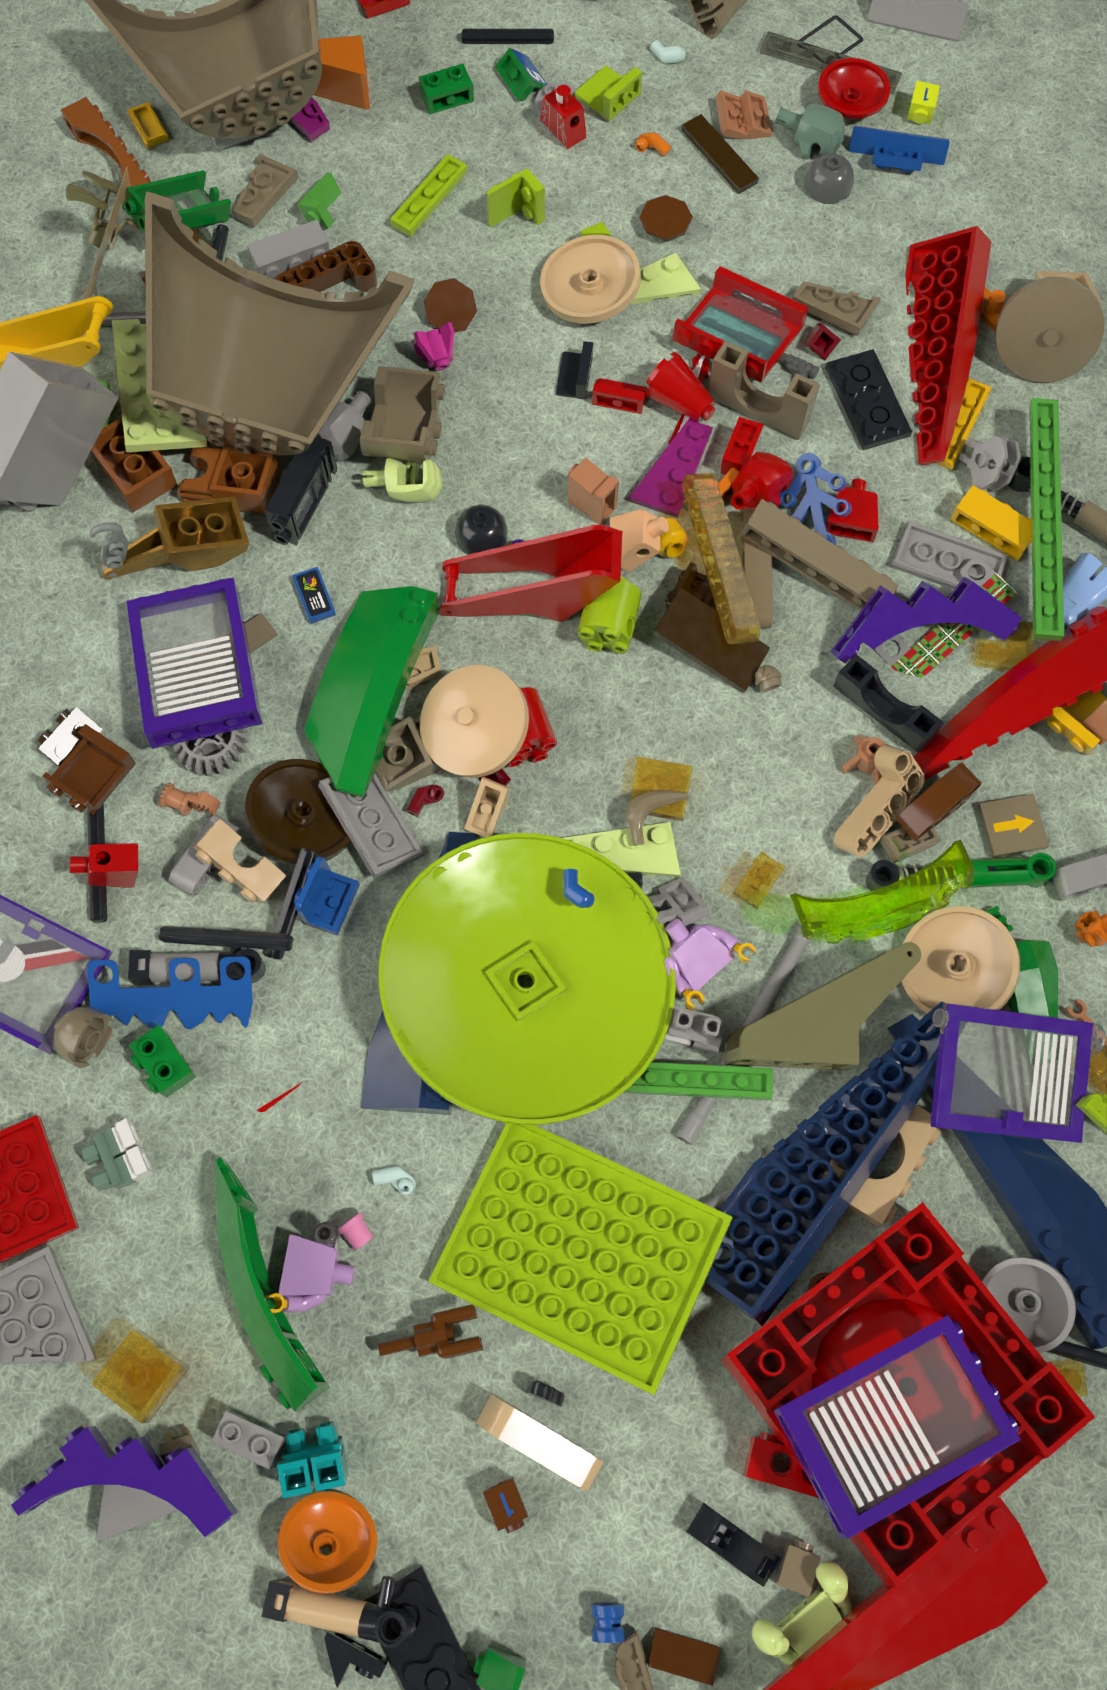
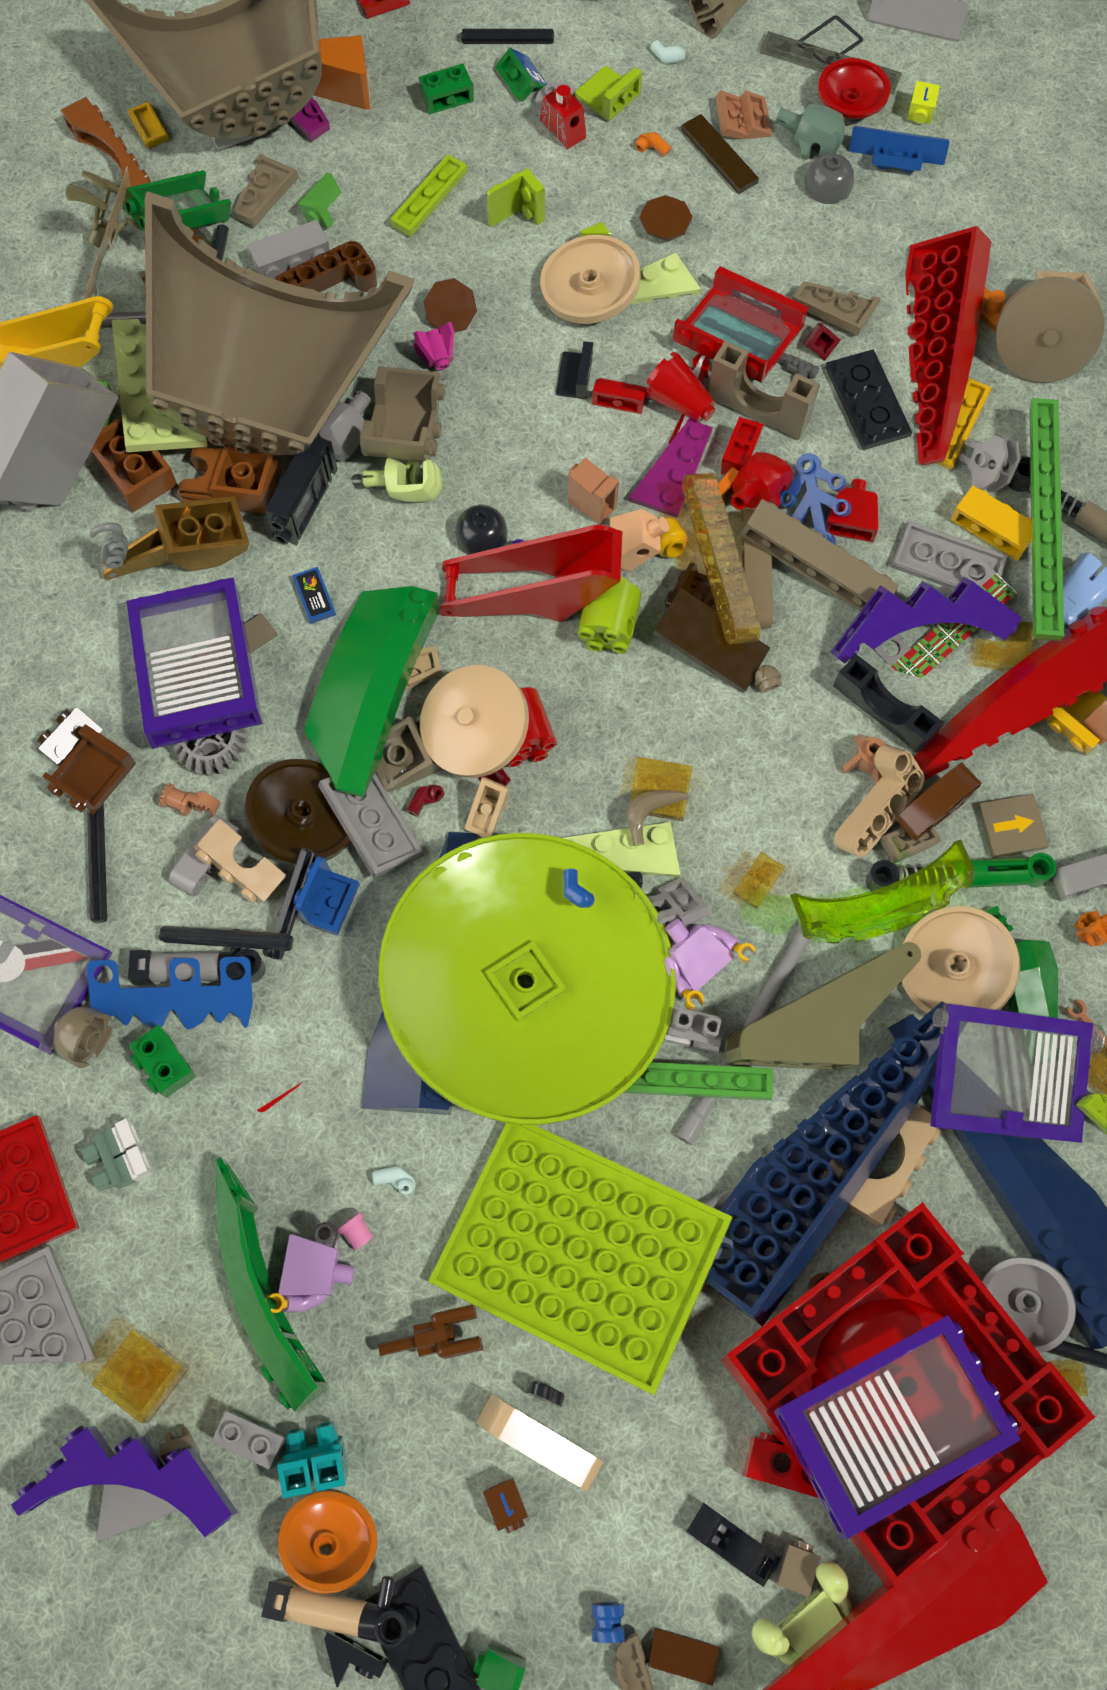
red torso [69,843,139,888] -> none

